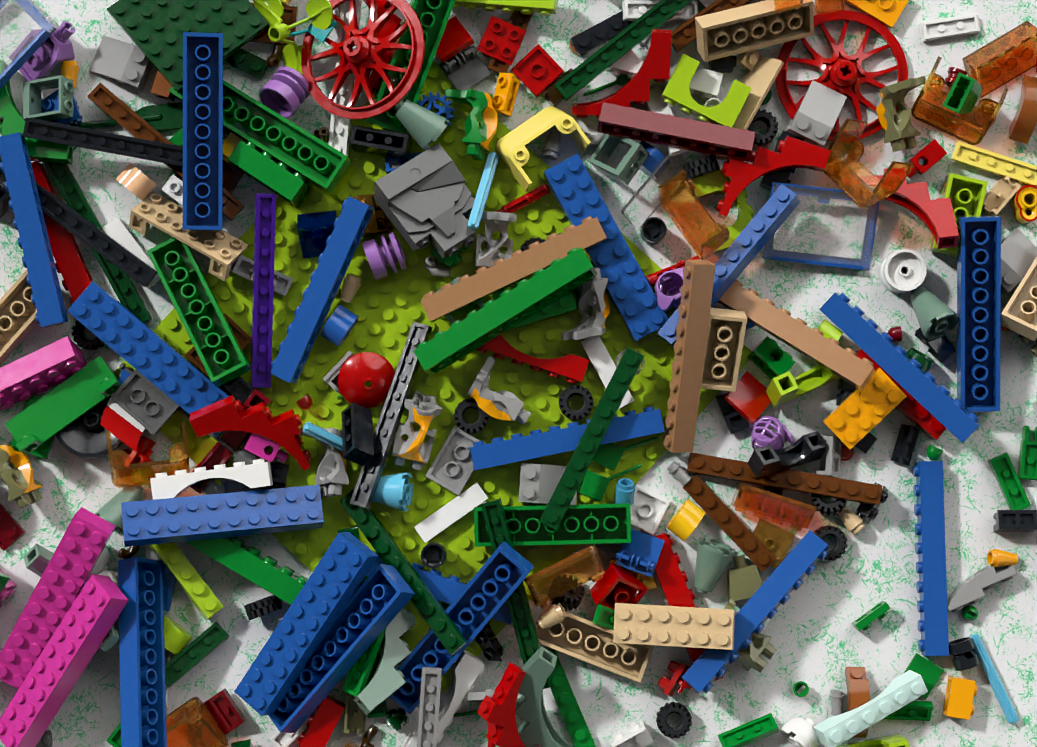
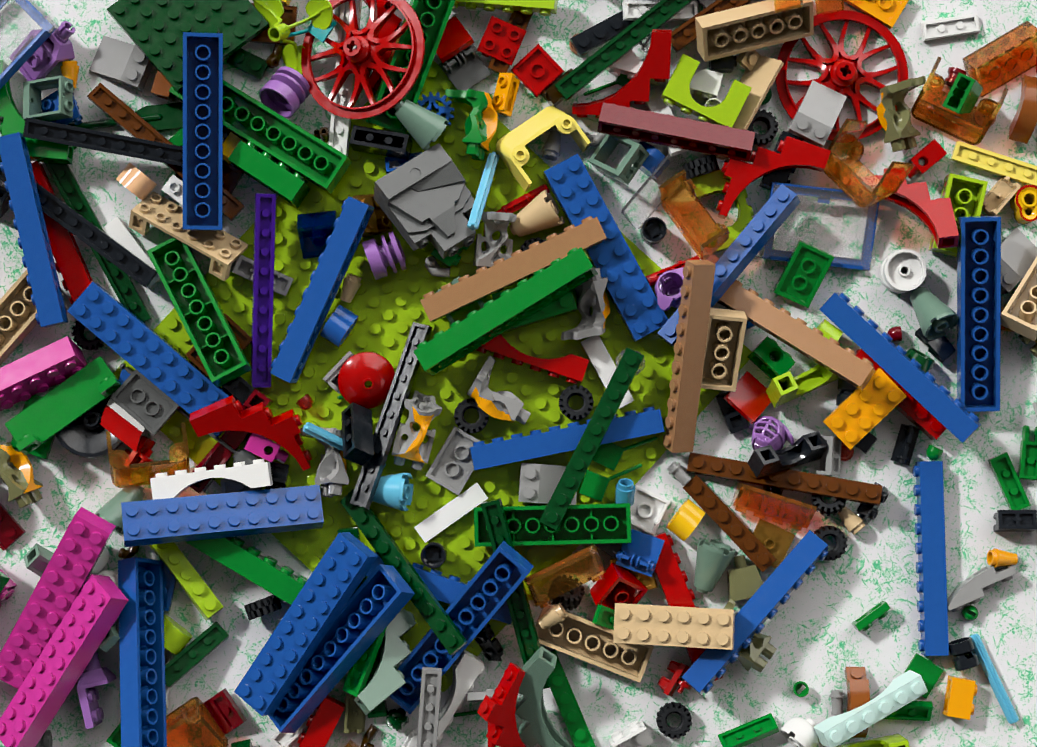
none -> medium lavender plate [77,652,116,729]
none -> tan cone [509,190,564,237]
none -> green plate [773,240,834,308]

